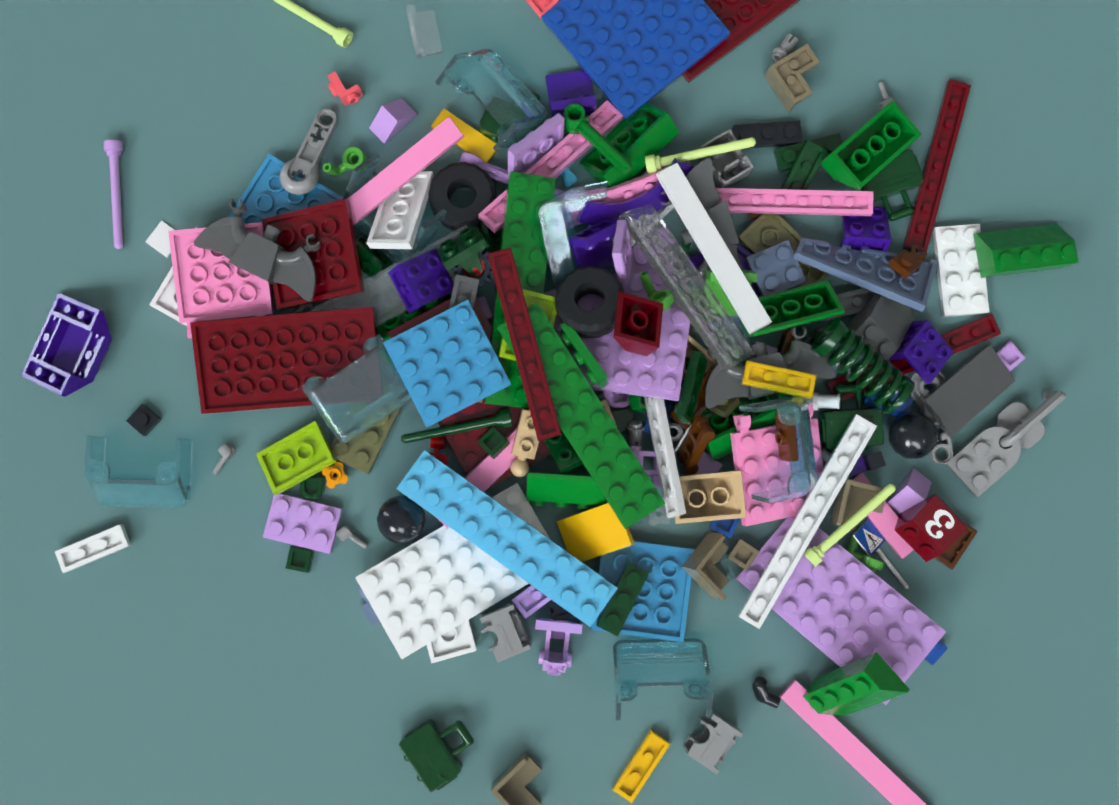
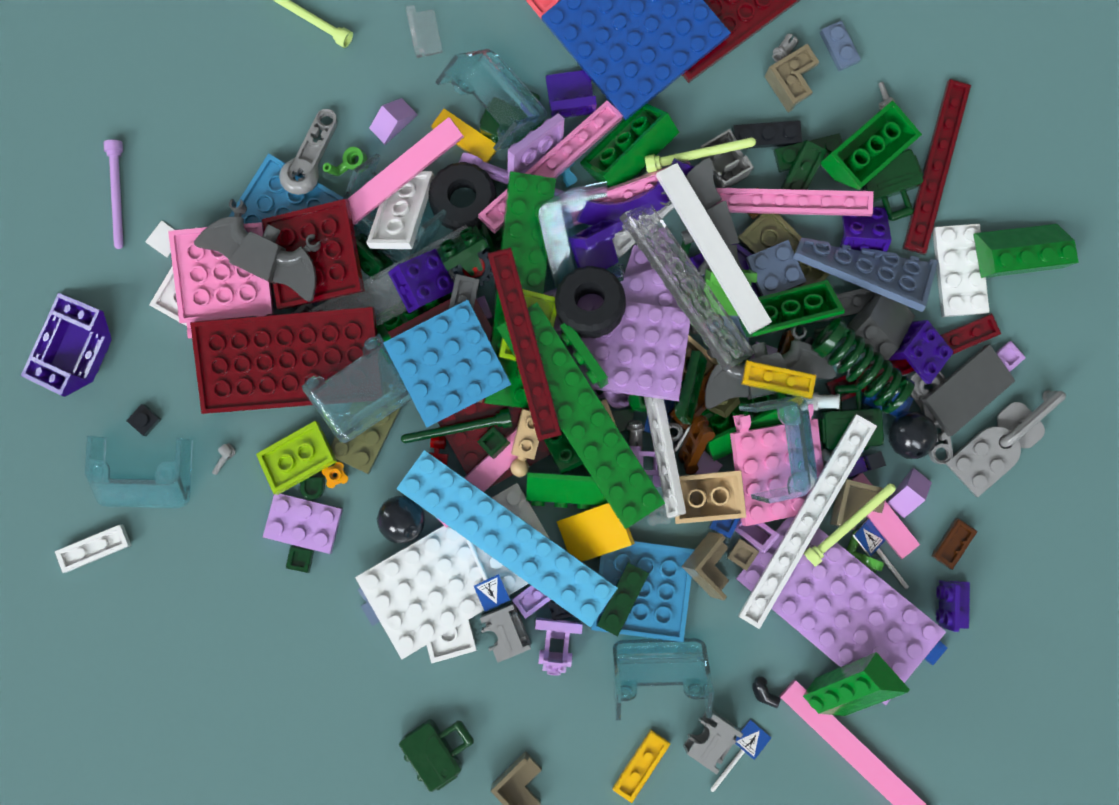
coral bracket [327,71,363,106] -> none
light grey hand [336,526,368,549] -> none
green axle [564,104,633,174] -> none
lavender plate [612,220,633,287] -> none
dark red slope [613,292,663,356] -> none
bright green plate [639,271,674,311] -> none
reddish brown plate [775,413,799,462] -> none
reddish brown plate [888,244,928,279] -> none
dark red slope [894,493,968,562] -> none
none -> piece [465,538,510,612]
none -> piece [710,720,771,792]
none -> lavender slope [734,518,780,553]
none -> sand blue plate [820,20,861,71]
none -> dark purple bracket [936,580,970,632]

